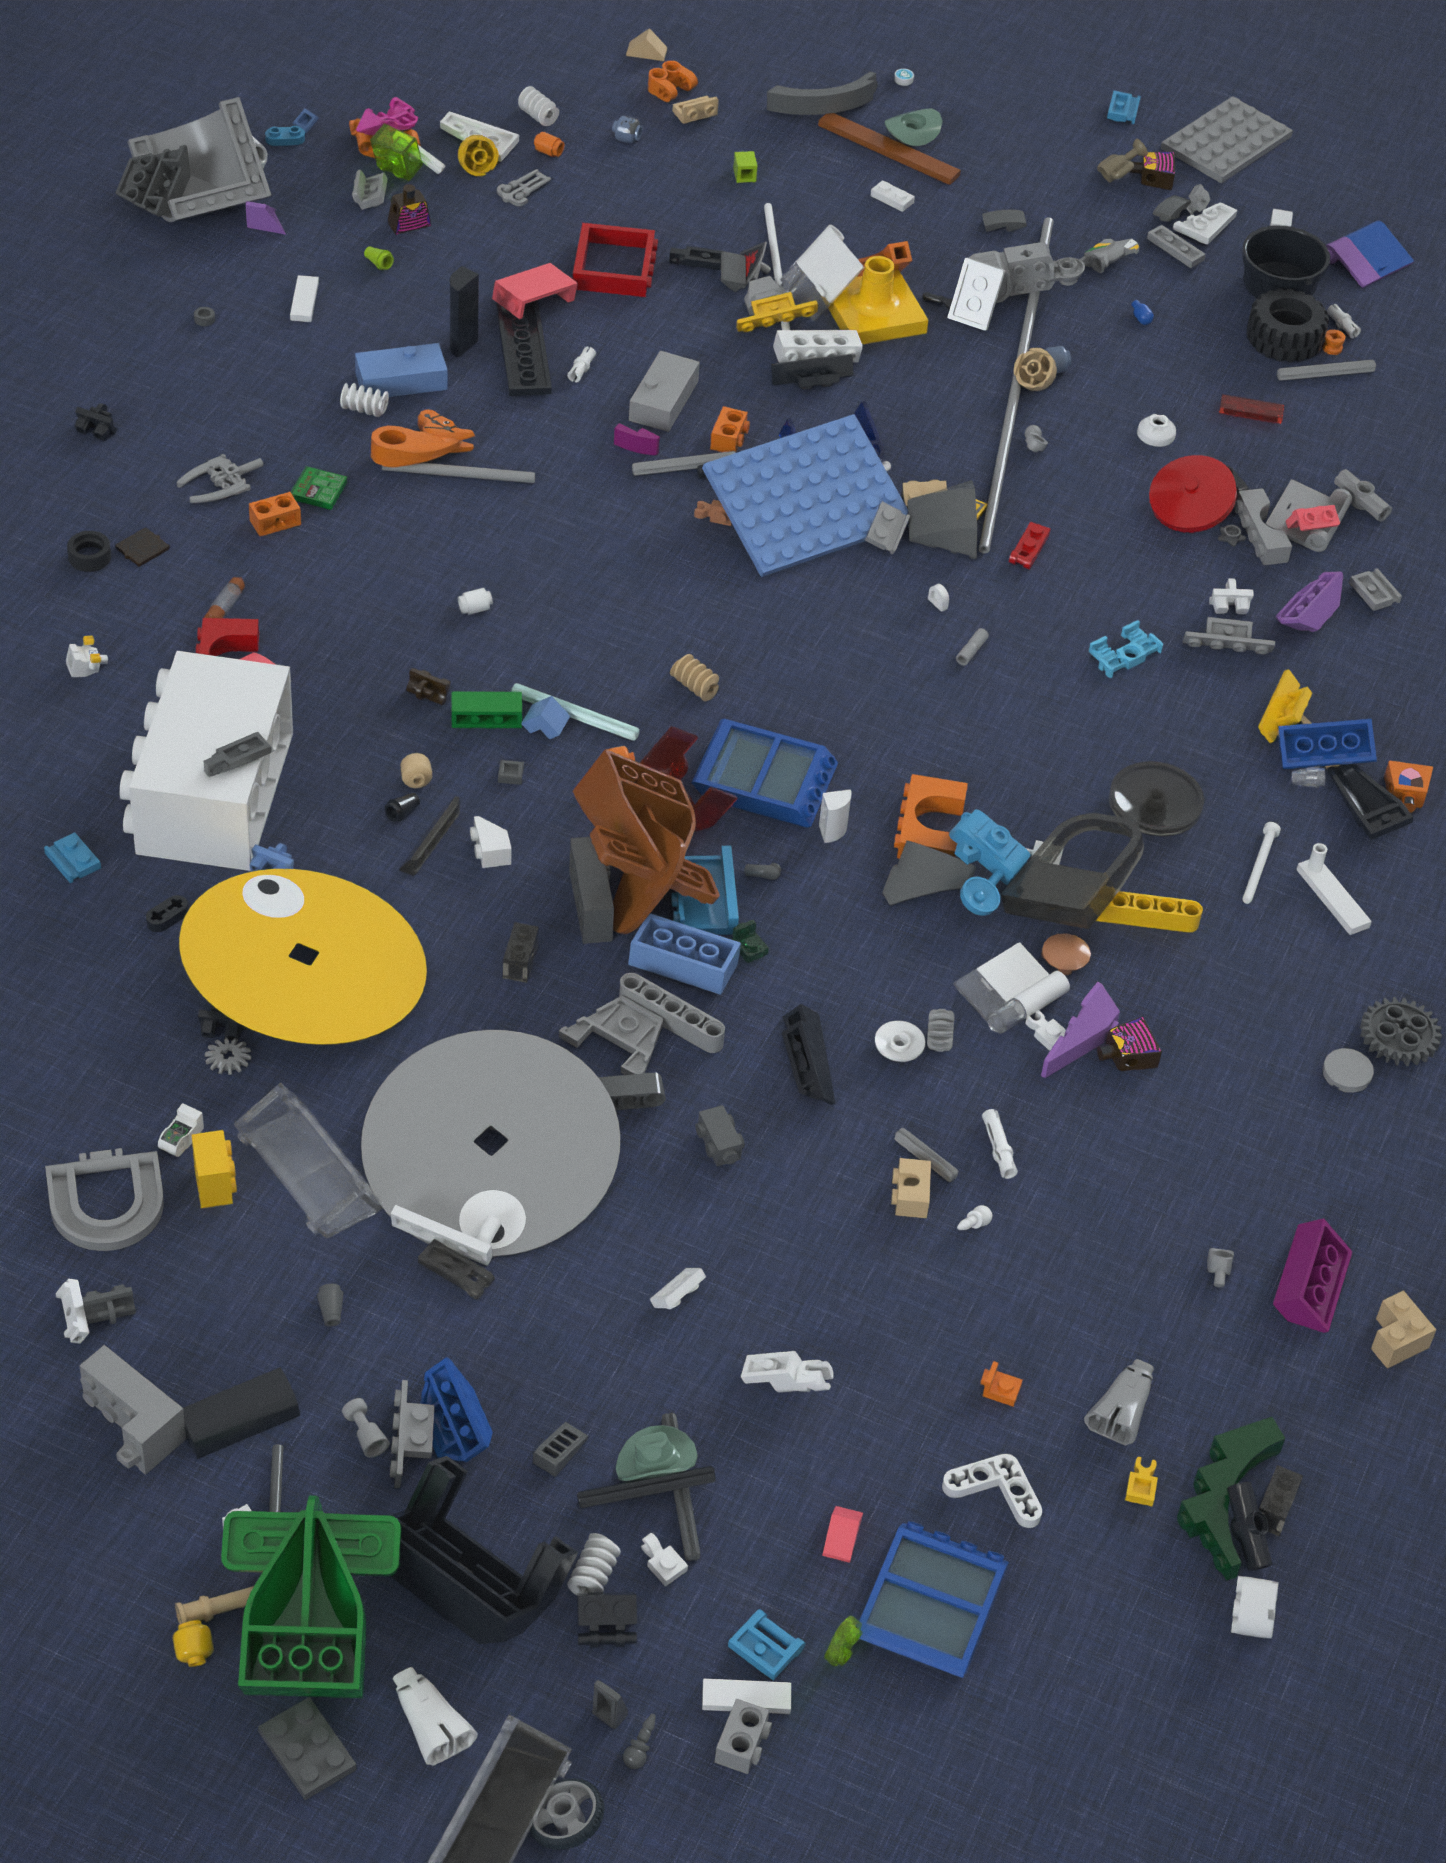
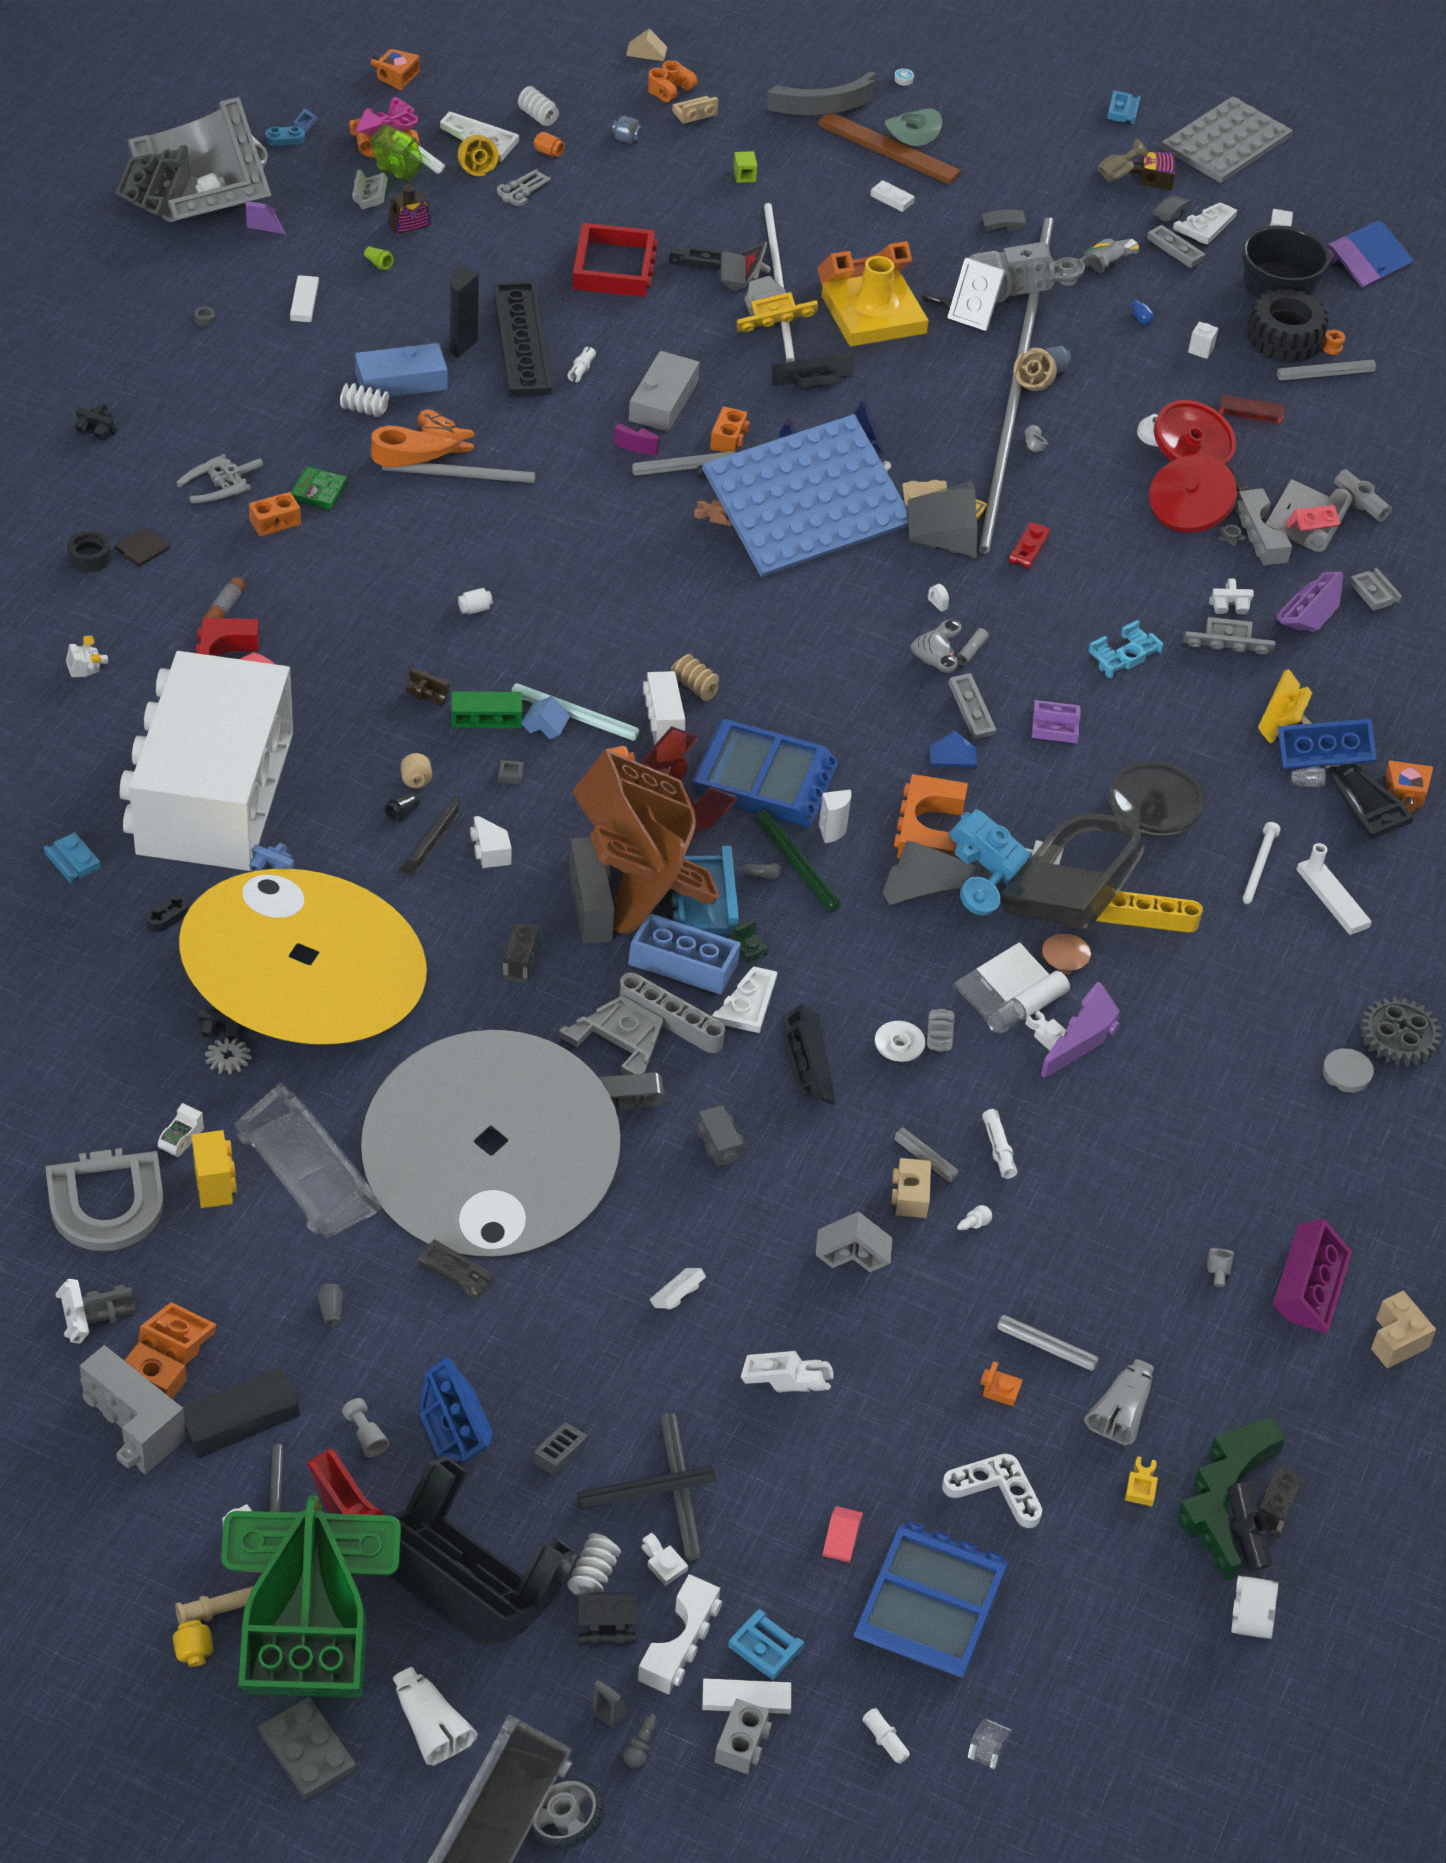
dark grey hinge [203,732,271,777] -> none
light grey bracket [390,1380,434,1488] -> none
white piece [391,1205,501,1266] -> none
coral panel [492,263,577,319] -> none
sand green hat [616,1425,698,1481] -> none
white brick [773,330,863,363] -> none
white door [780,224,865,321] -> none
clear neon green plate [824,1615,862,1667] -> none
light grey plate [865,501,910,555] -> none
dark brown torso [1097,1016,1162,1071] -> none
light grey plate [1187,184,1211,215] -> none
white pin [1327,304,1361,339] -> none
none -> orange brick [124,1342,187,1399]
none -> orange plate [137,1302,217,1365]
none -> white head [195,173,226,193]
none -> red arch [306,1448,383,1515]
none -> orange torso [371,49,420,91]
none -> white arch [638,1574,722,1695]
none -> white wedge [643,671,685,761]
none -> white wing [712,966,777,1033]
none -> dark green axle [756,809,840,911]
none -> light grey brick [816,1211,892,1272]
none -> white axle [862,1708,910,1764]
none -> light grey head [910,619,962,673]
none -> blue slope [929,731,977,768]
none -> light grey hinge [948,673,996,740]
none -> clear slope [968,1719,1012,1769]
none -> light grey axle [997,1315,1099,1371]
none -> medium lavender slope [1031,700,1080,743]
none -> red dish [1153,400,1236,465]
none -> white brick [1188,322,1218,359]

